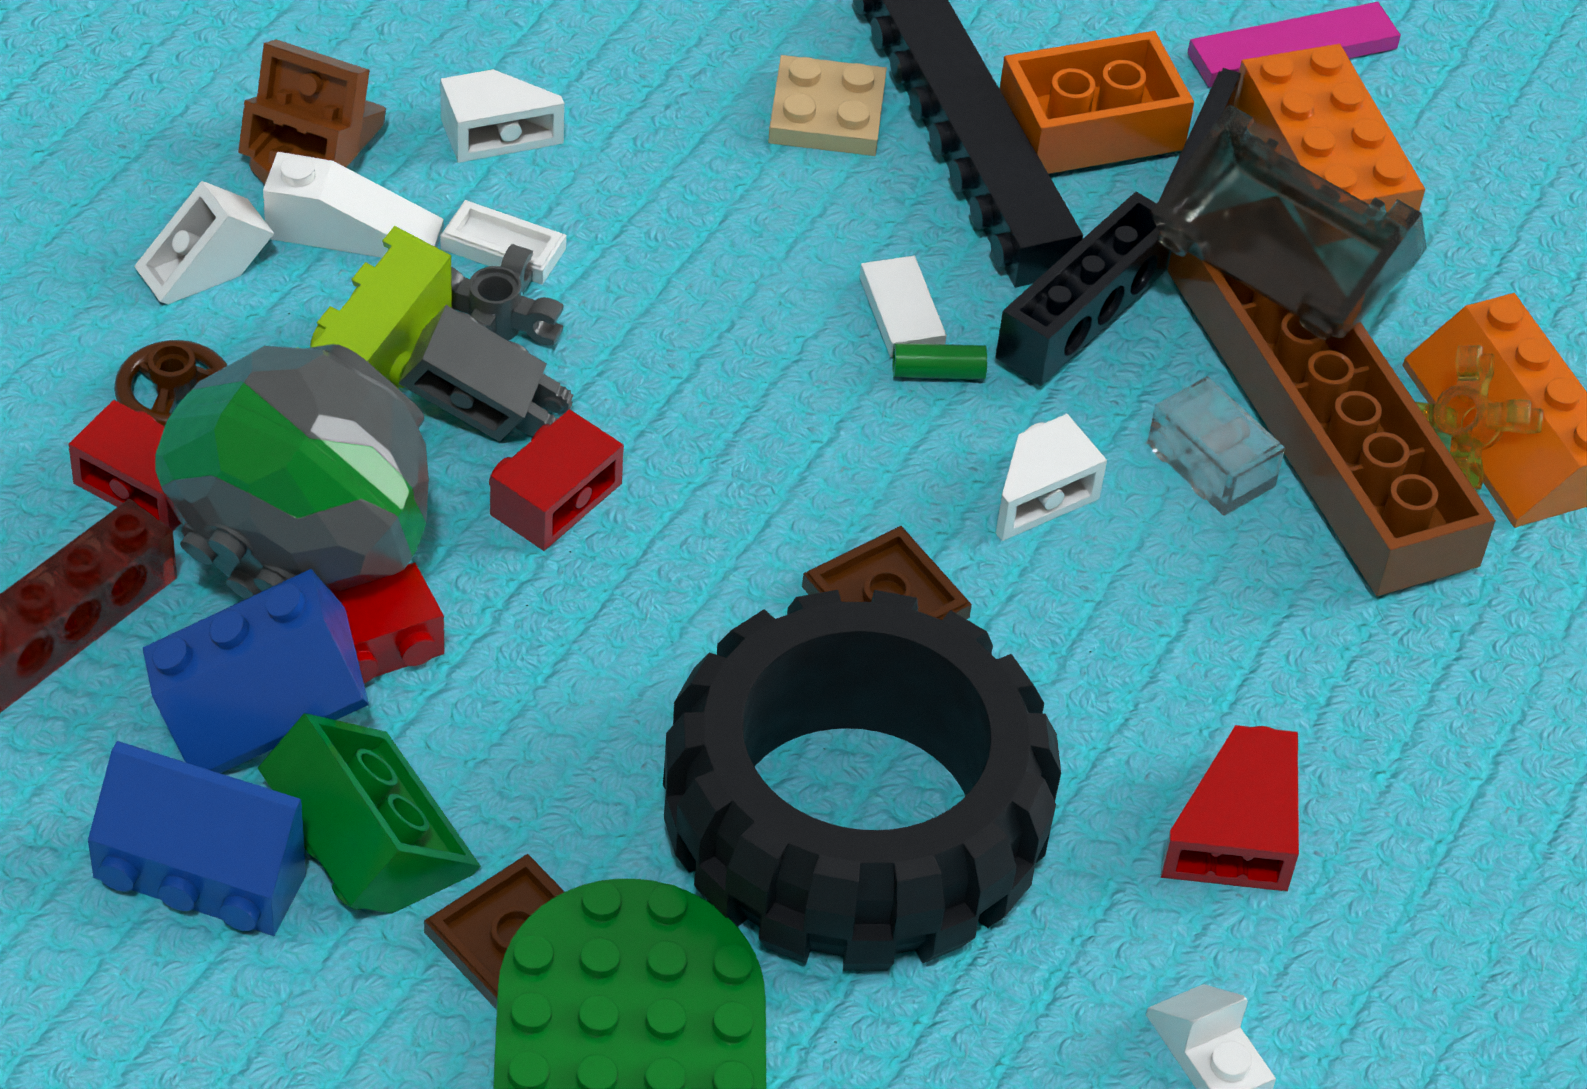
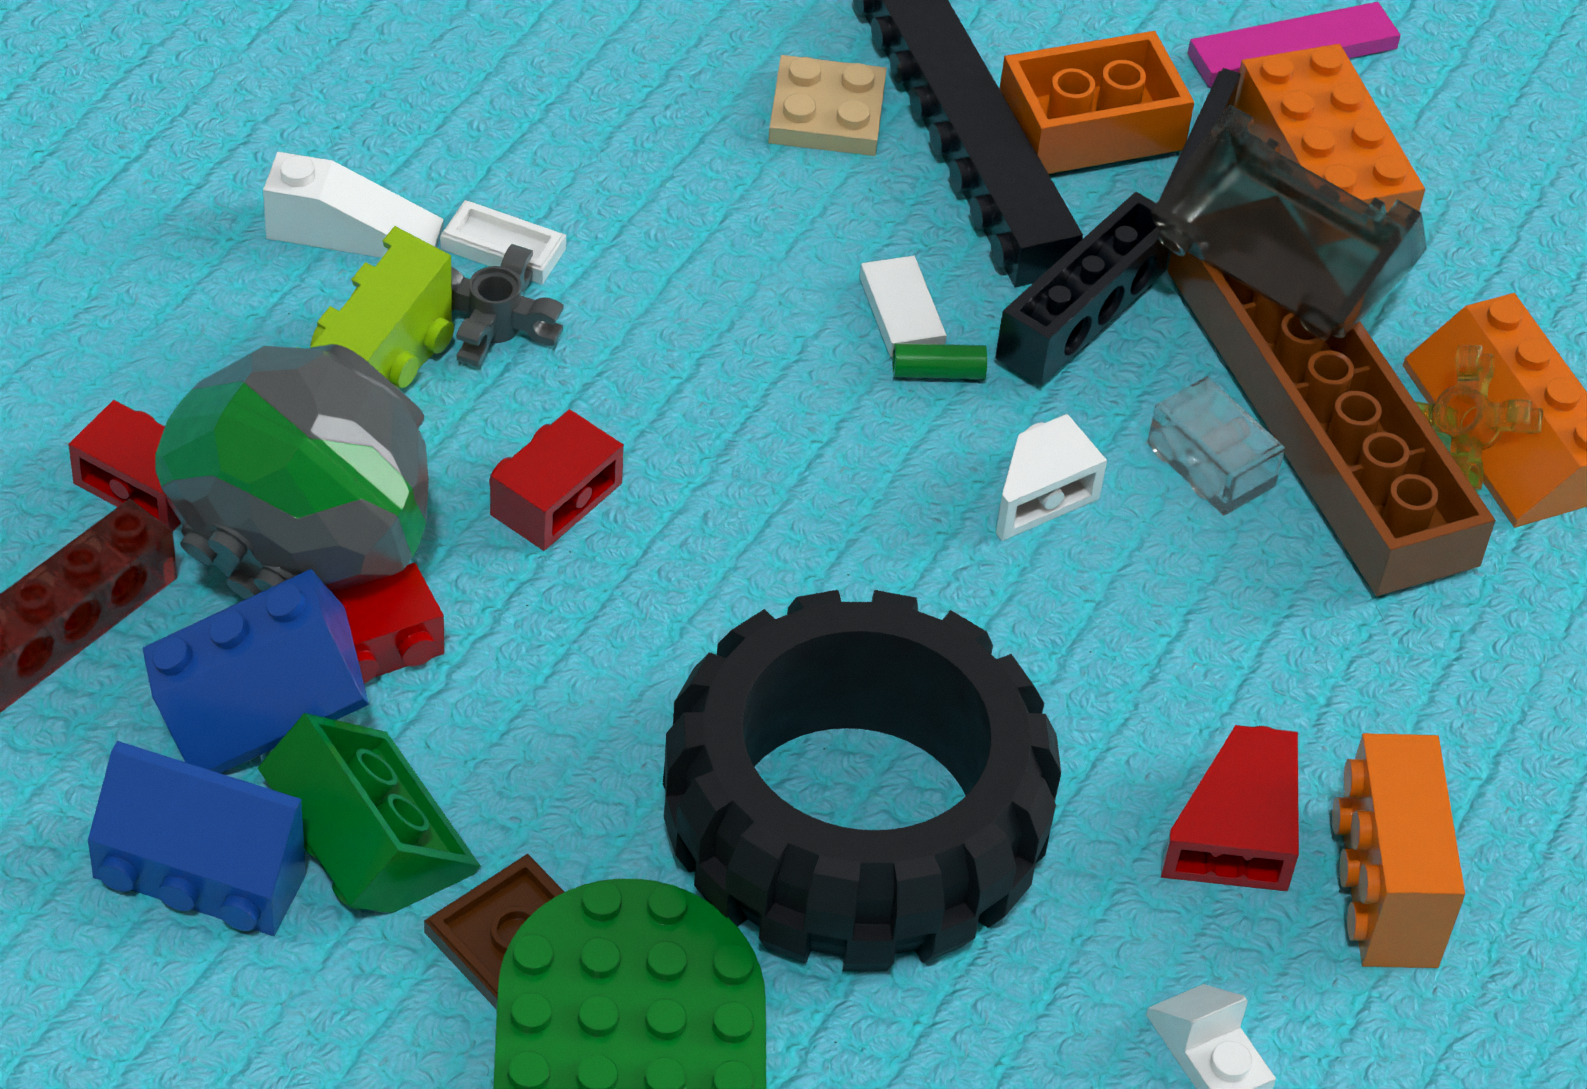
reddish brown piece [114,340,228,426] -> none
white slope [134,181,274,305] -> none
dark orange piece [238,39,386,185] -> none
dark grey hinge [399,305,574,442] -> none
white slope [440,69,564,163] -> none
reddish brown tile [802,526,972,620] -> none
none -> orange brick [1332,733,1465,968]

